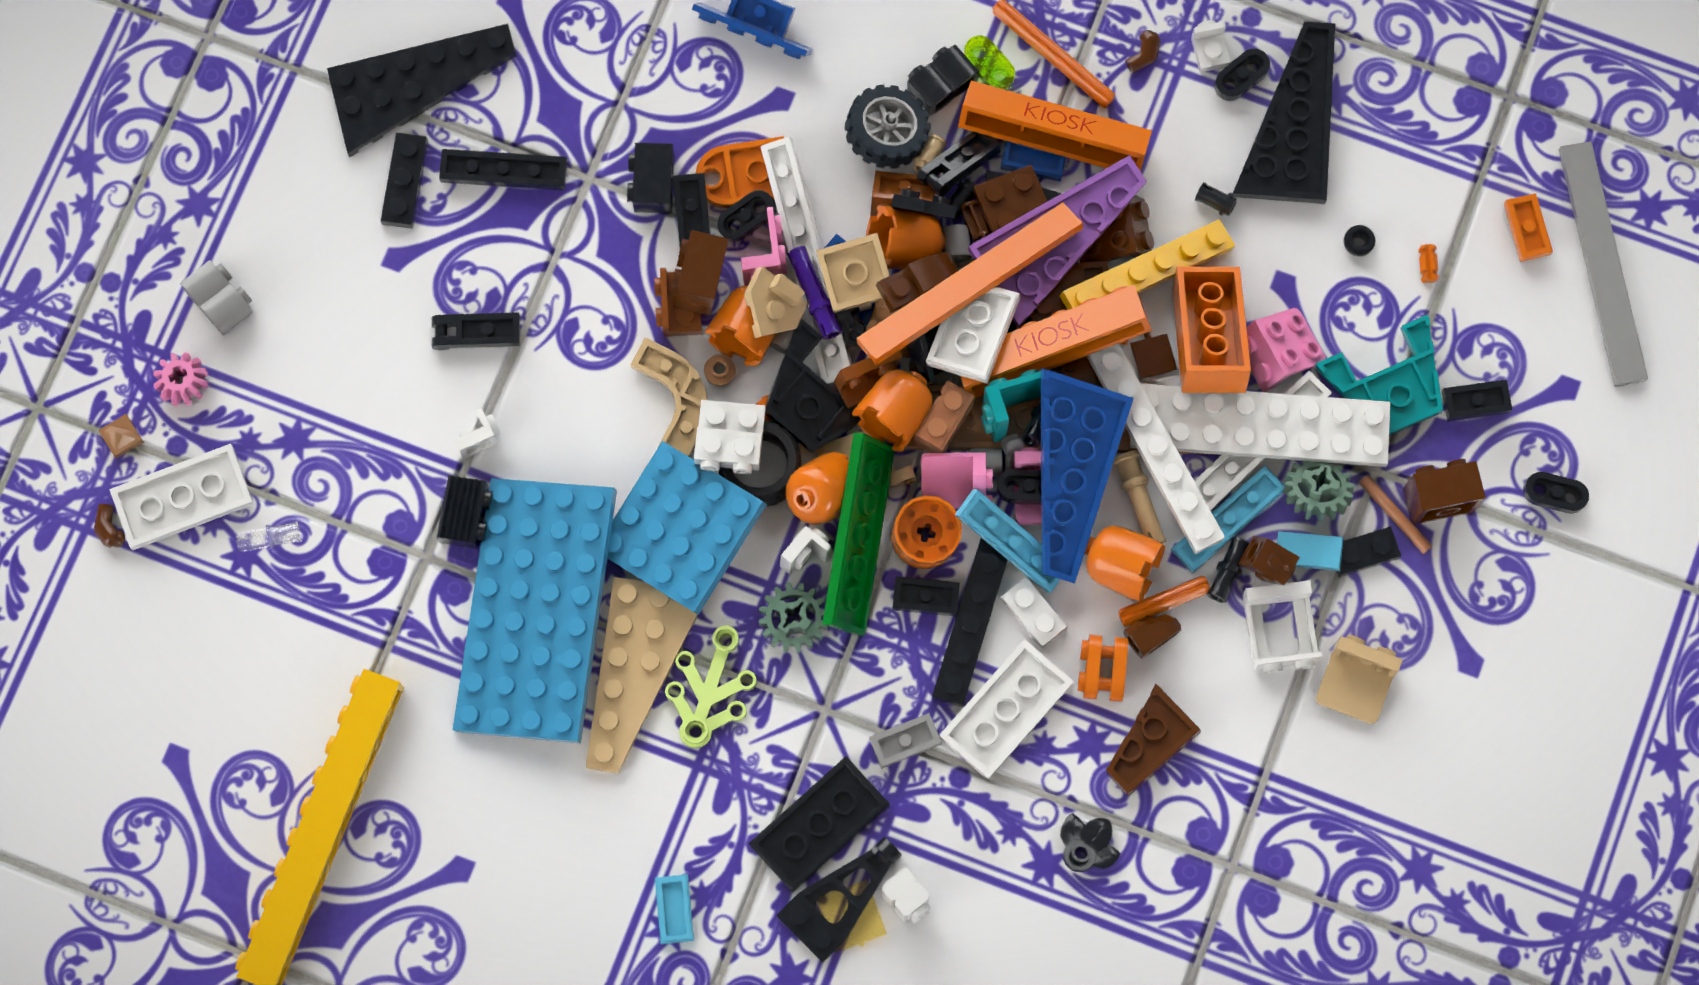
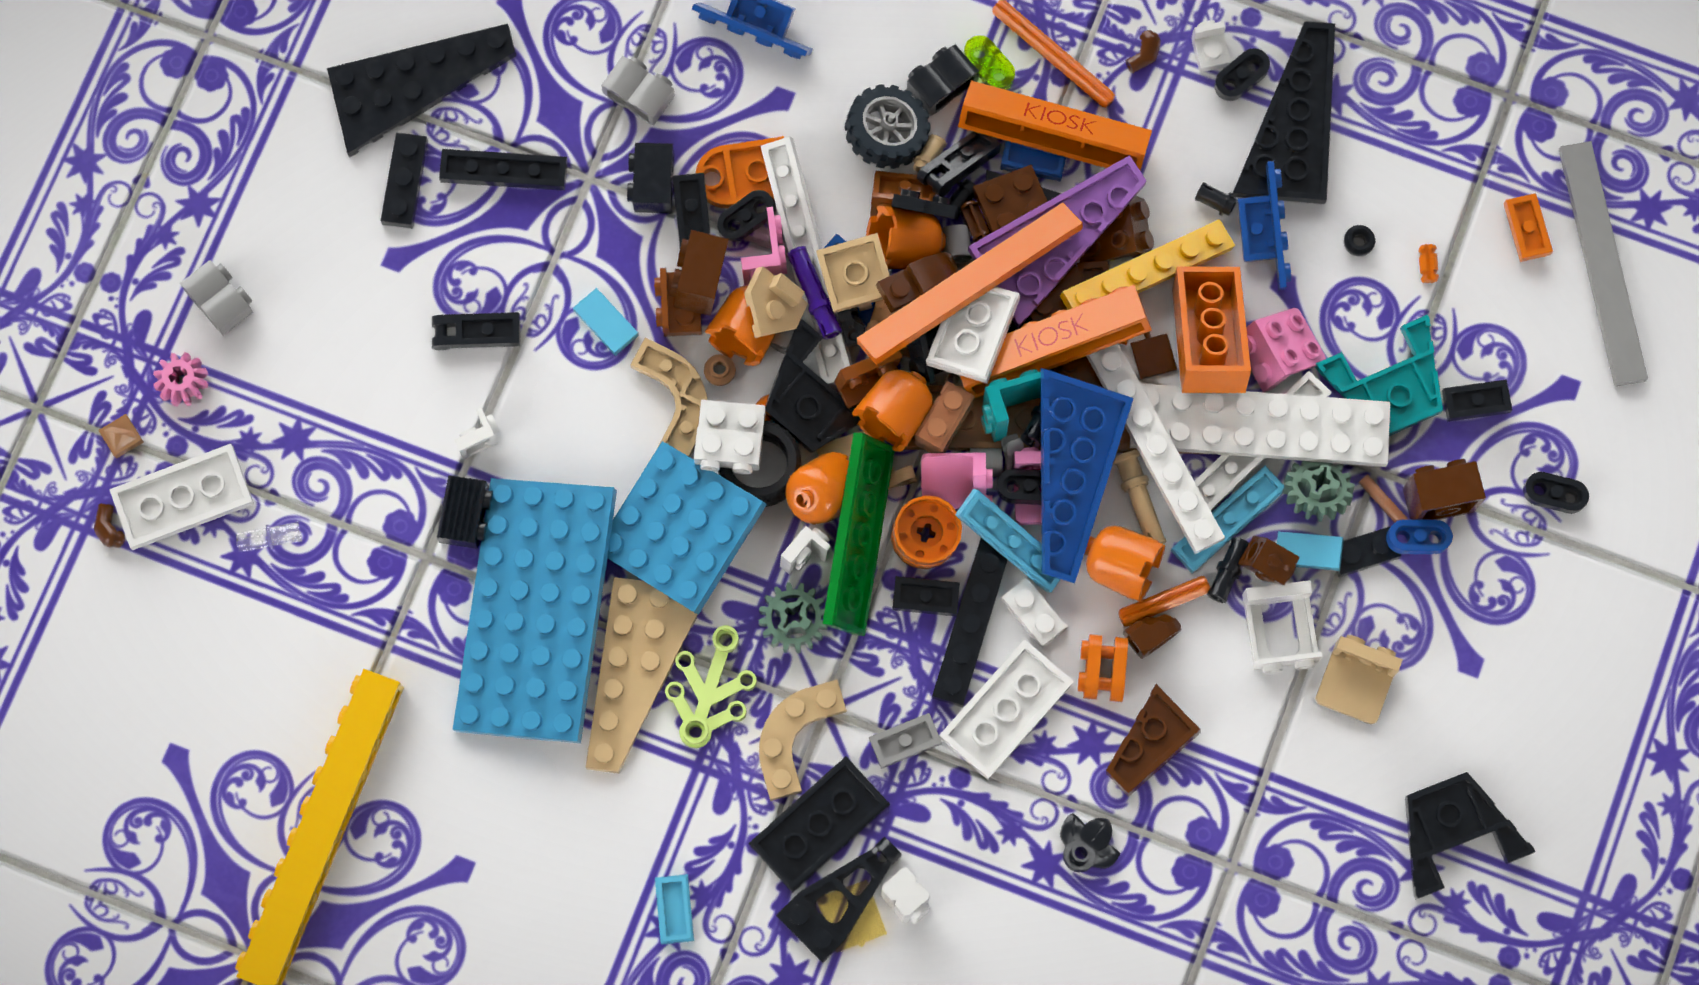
none -> medium azure tile [573,288,639,356]
none -> light grey brick [601,56,675,125]
none -> tan plate [759,679,847,801]
none -> blue bracket [1237,161,1292,290]
none -> blue plate [1386,520,1453,554]
none -> black wing [1405,772,1535,900]

